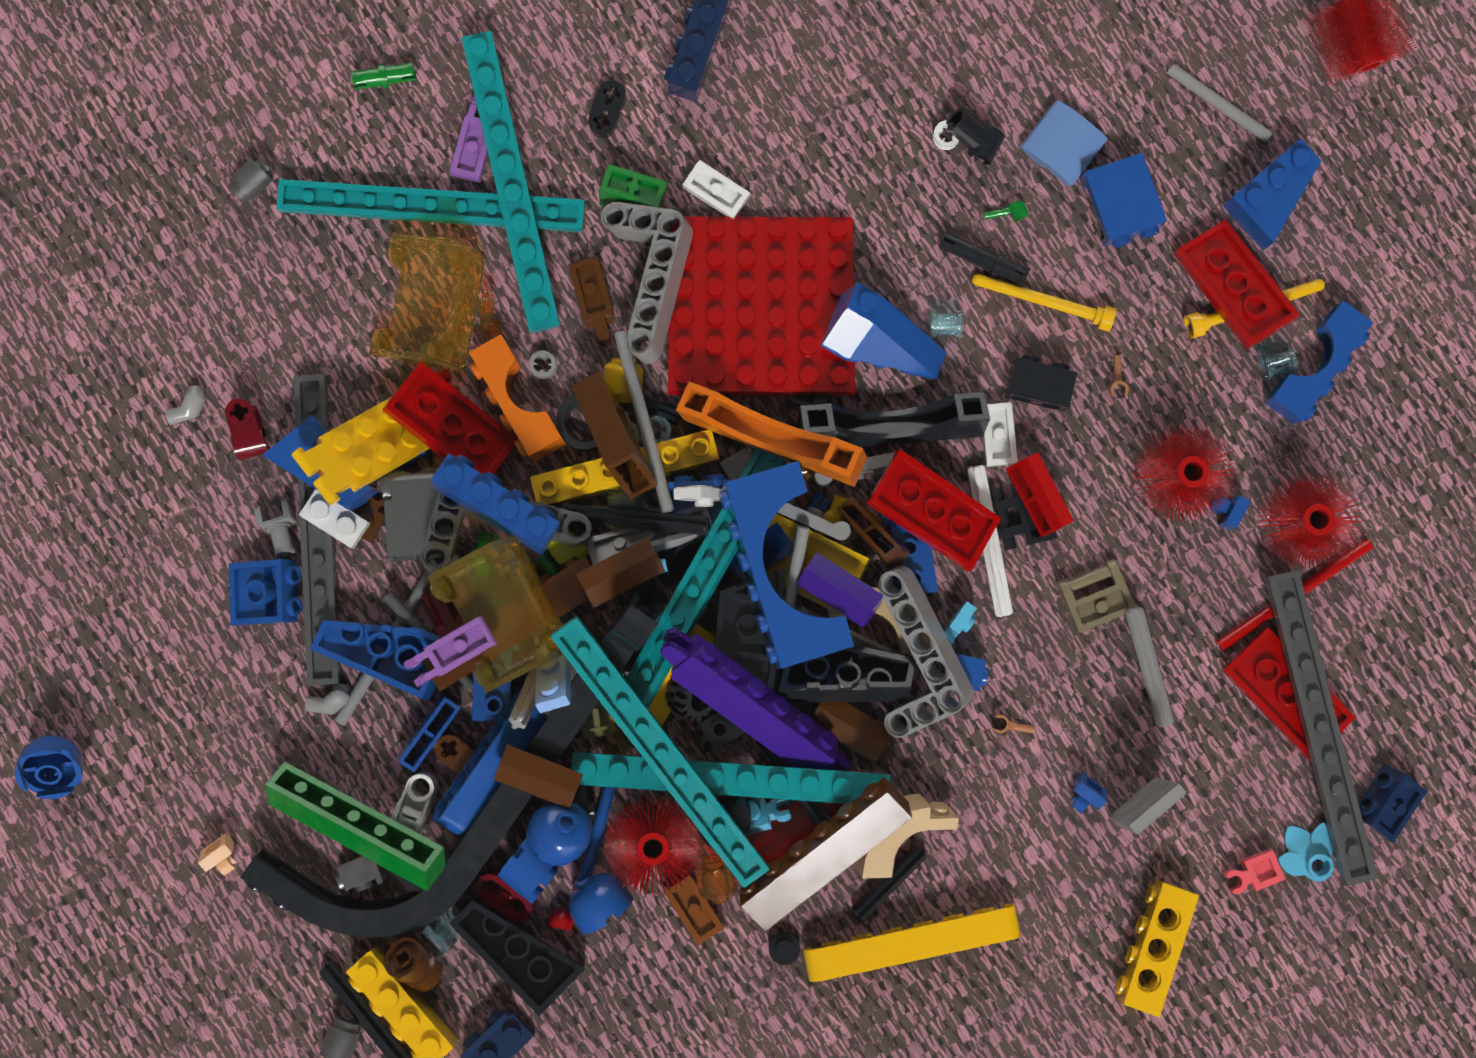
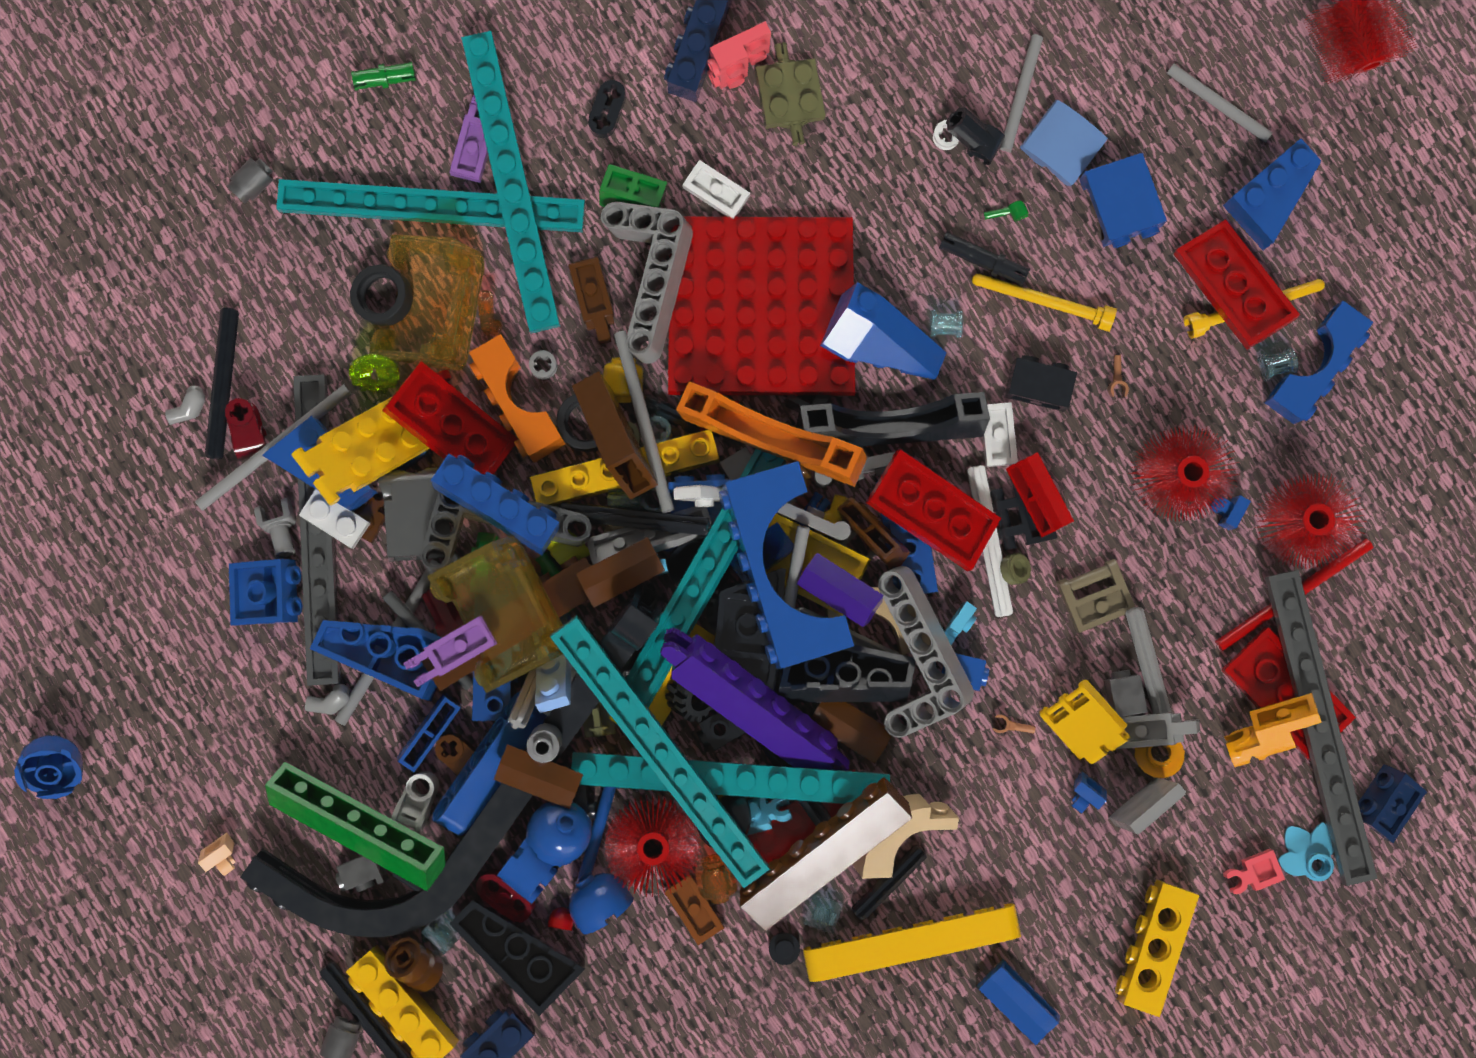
none -> light grey piece [195,384,351,511]
none -> black axle [205,308,239,460]
none -> clear neon green gear [349,354,400,395]
none -> black tyre [350,264,413,327]
none -> flat silver brick [527,723,563,763]
none -> coral plate [707,21,771,89]
none -> olive plate [754,42,826,146]
none -> clear light blue tile [803,893,843,934]
none -> blue piece [976,959,1060,1045]
none -> light grey bar [1000,34,1043,153]
none -> olive tile [1000,553,1031,585]
none -> yellow plate [1039,679,1130,764]
none -> flat silver brick [1104,670,1148,717]
none -> light grey hinge [1116,712,1201,749]
none -> light orange piece [1135,742,1185,778]
none -> light orange plate [1224,693,1322,768]

